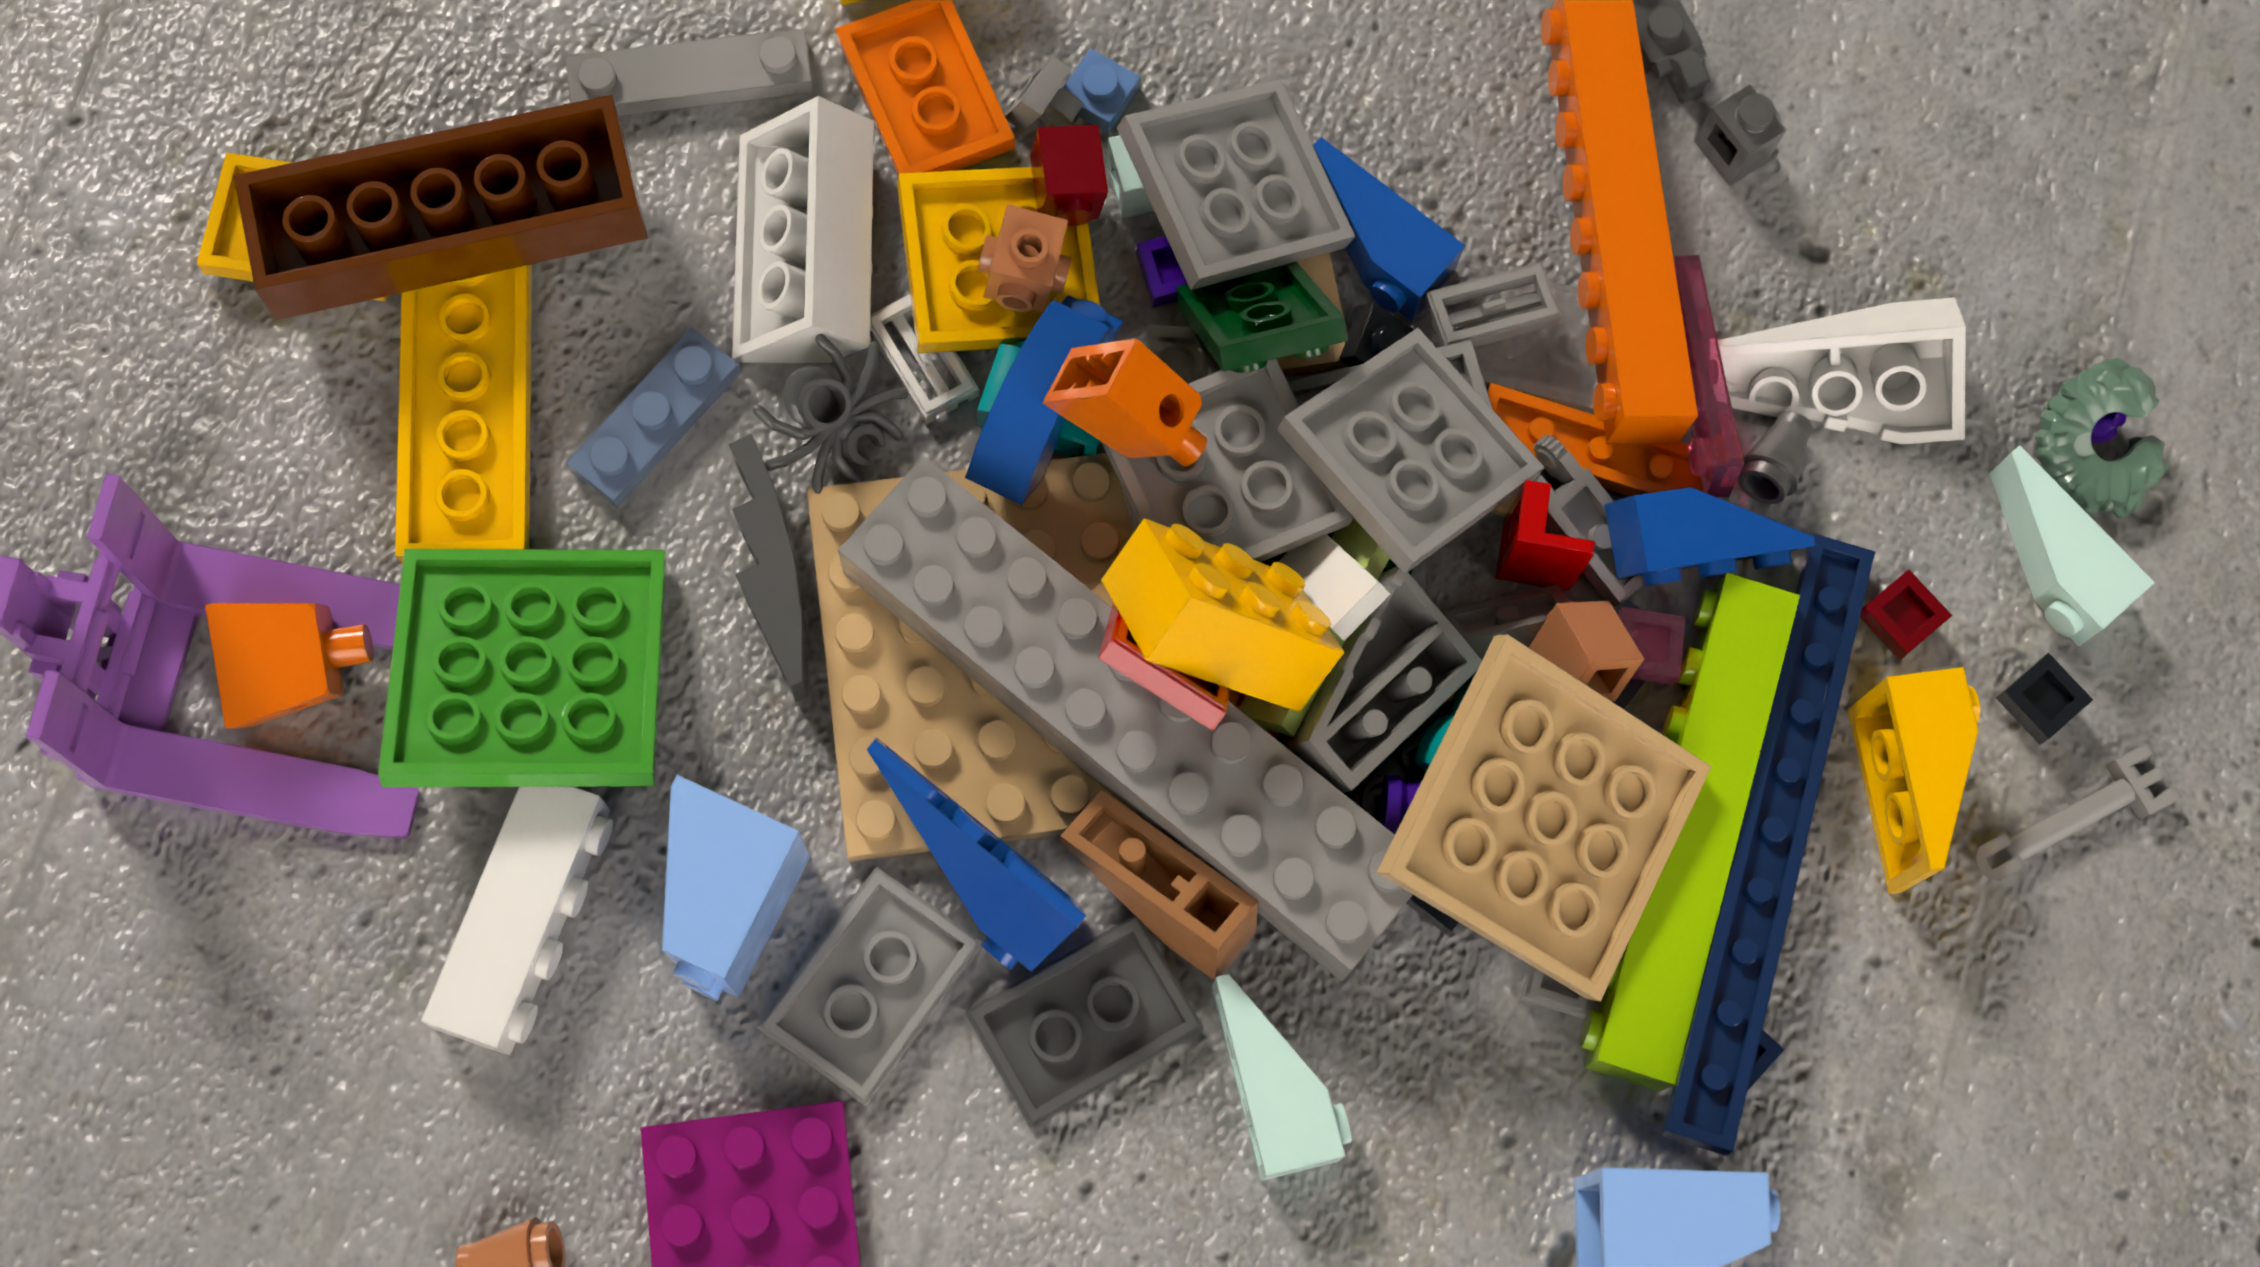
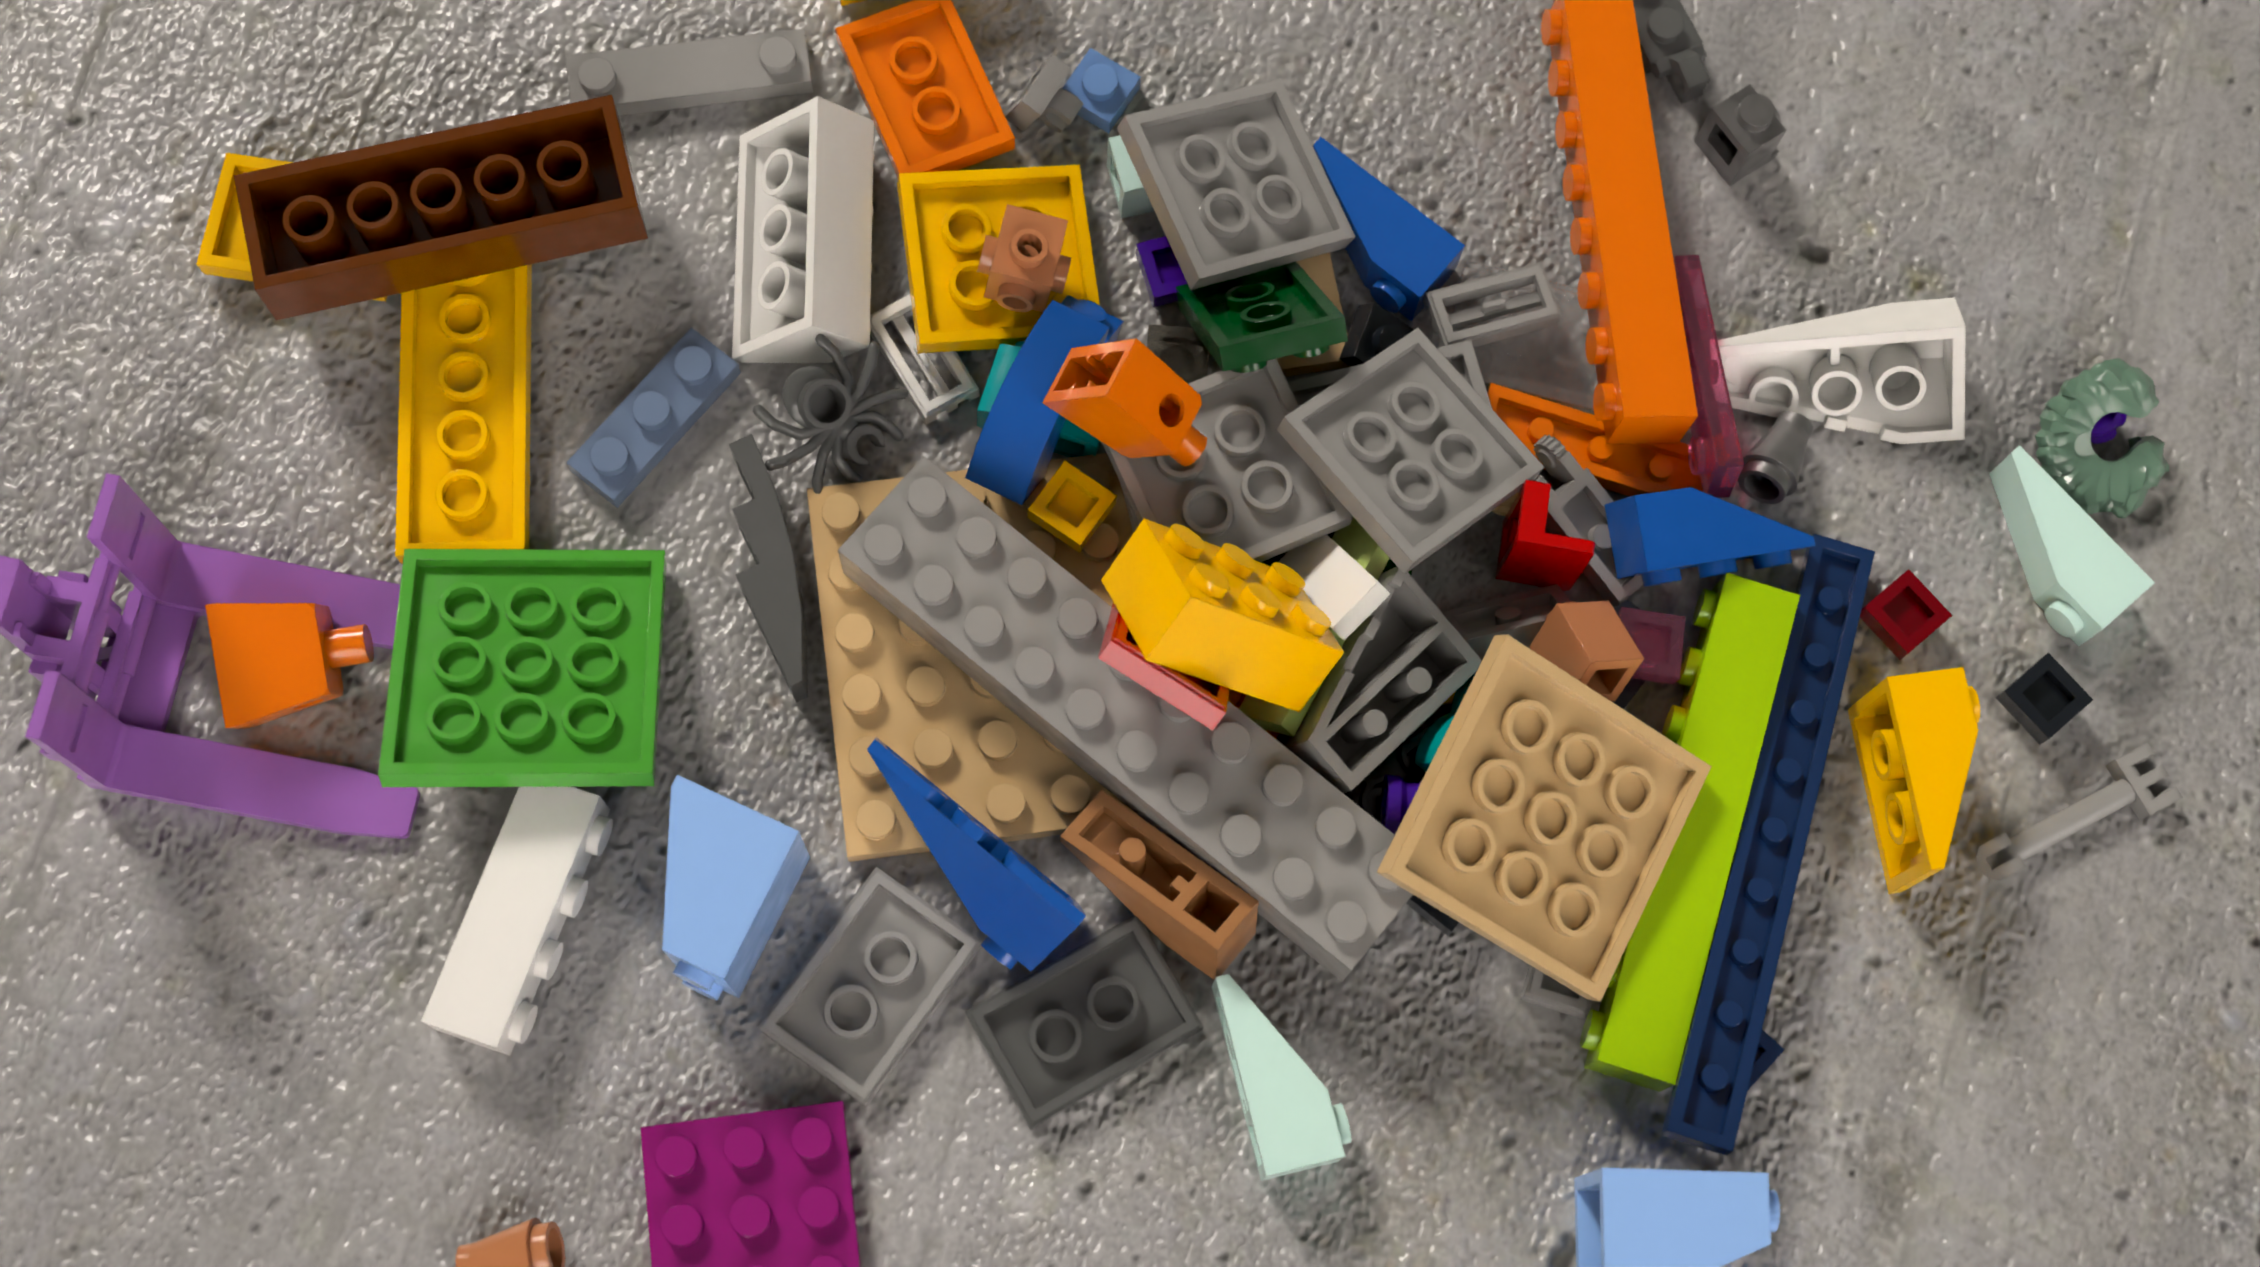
dark red brick [1030,124,1108,227] -> none
none -> yellow plate [1028,461,1117,553]

